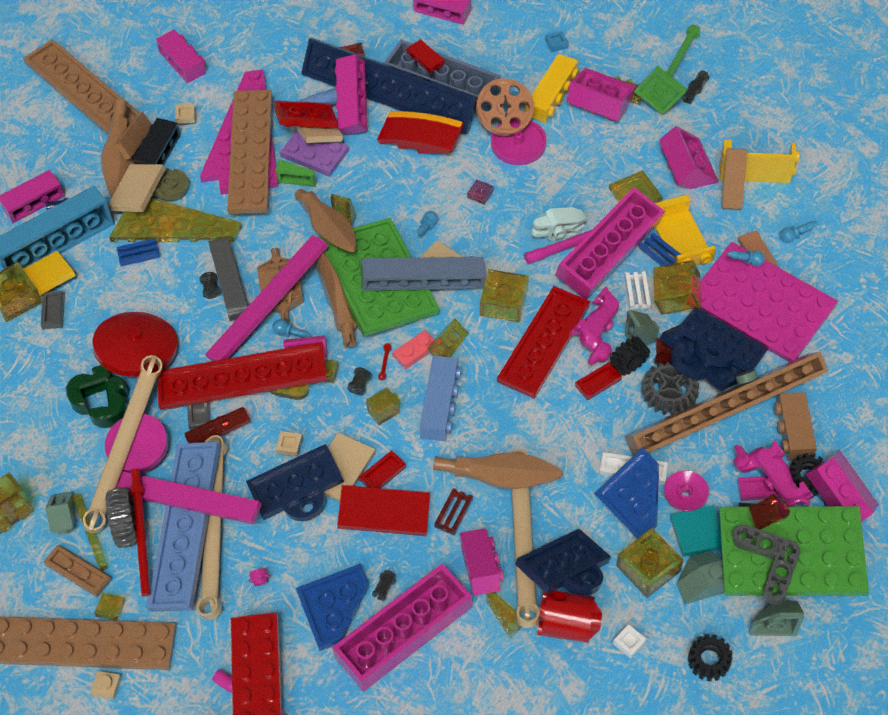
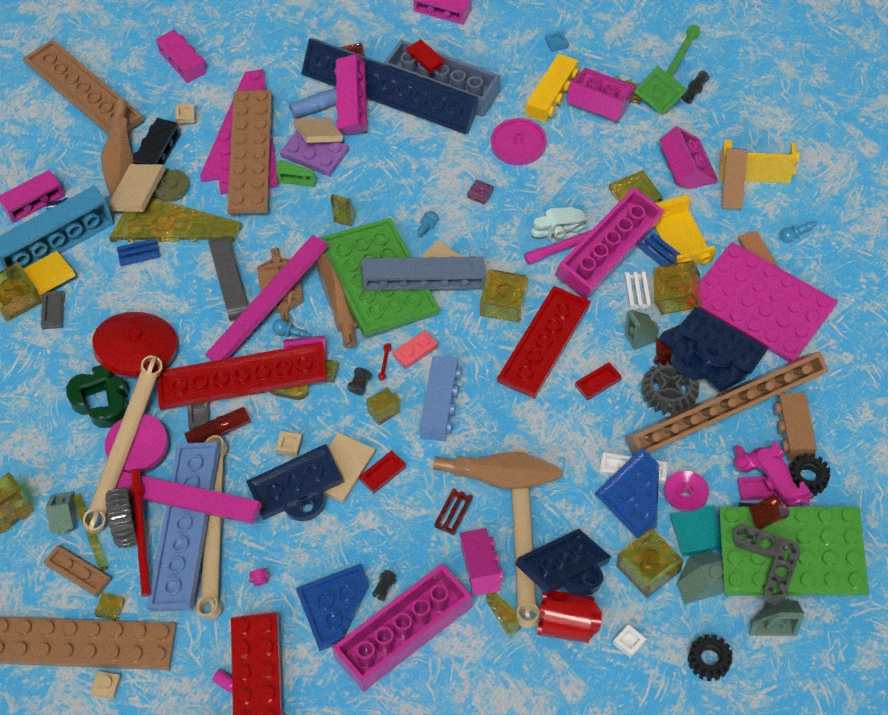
medium nougat tile [115,111,151,160] -> none
clear smoke bush [199,272,221,299] -> none
red plate [274,100,337,129] -> none
medium nougat animal [295,189,356,252] -> none
red tile [337,485,430,536] -> none
red slope [377,112,464,154] -> none
clear yellow slope [427,318,469,357] -> none
nougat wedge [476,78,534,136] -> none
dark pink animal [569,286,619,365] -> none
black tyre [610,336,650,376] -> none
dark azure bar [727,250,765,267] -> none
sand green tile [735,369,758,384] -> none
dark pink slope [806,449,879,522] -> none

